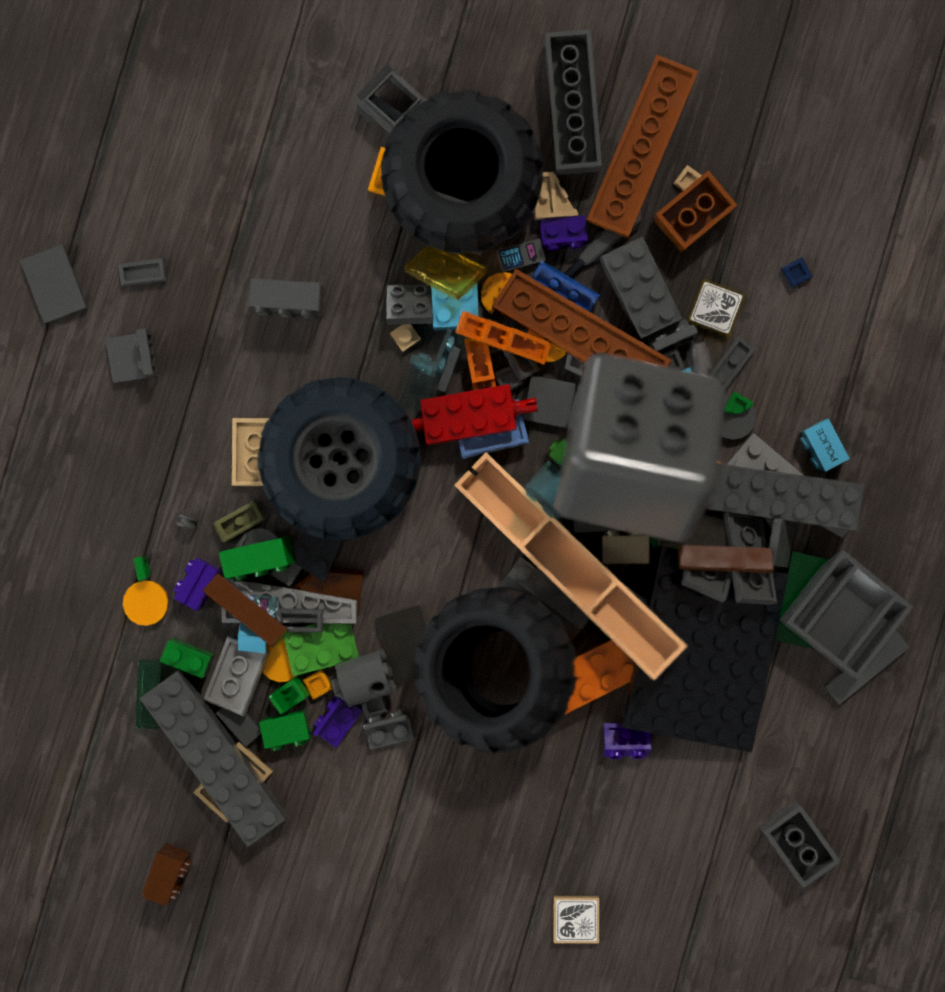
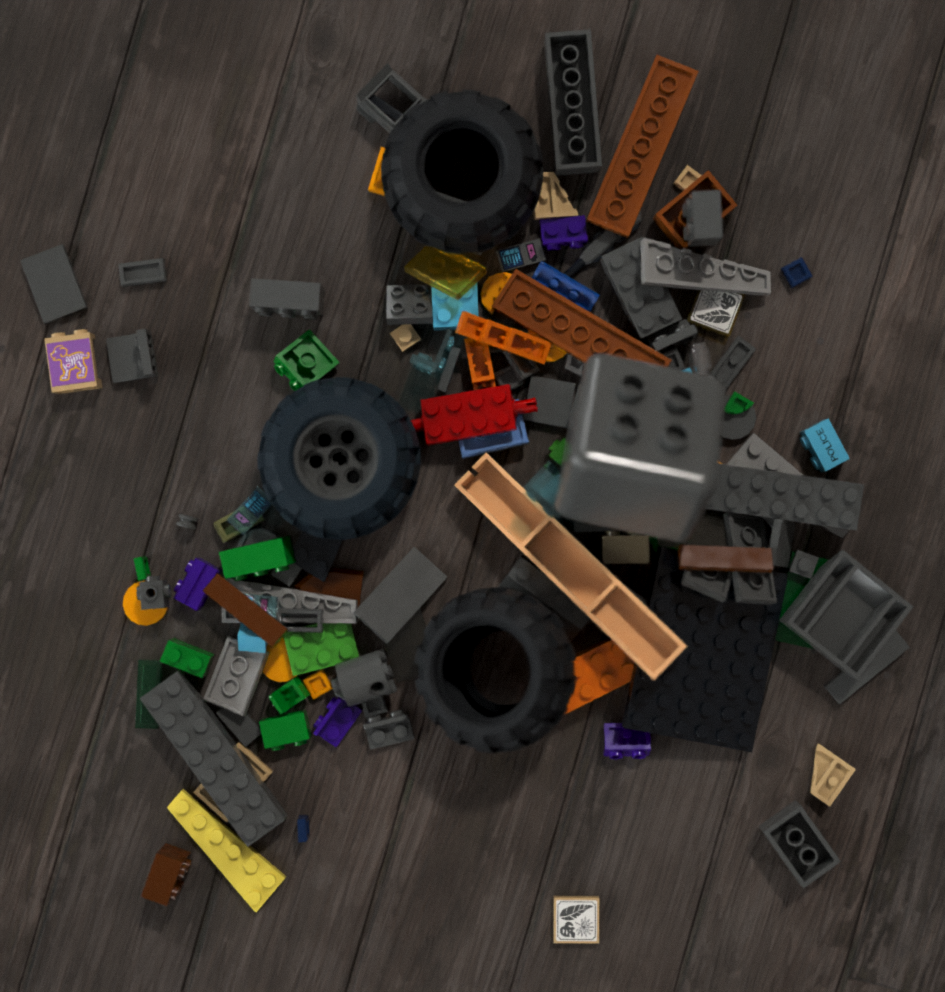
tan tile [232,418,269,486] -> none
none -> panel [44,329,102,394]
none -> dark grey brick [137,576,172,610]
none -> light yellow wing [167,789,286,912]
none -> clear light blue tile [226,487,272,535]
none -> green plate [273,329,340,391]
none -> dark blue tile [297,814,310,842]
none -> dark grey tile [353,547,447,644]
none -> light grey wing [641,238,771,296]
none -> dark grey brick [682,190,723,247]
none -> dark grey plate [788,550,819,579]
none -> tan wing [810,743,856,807]

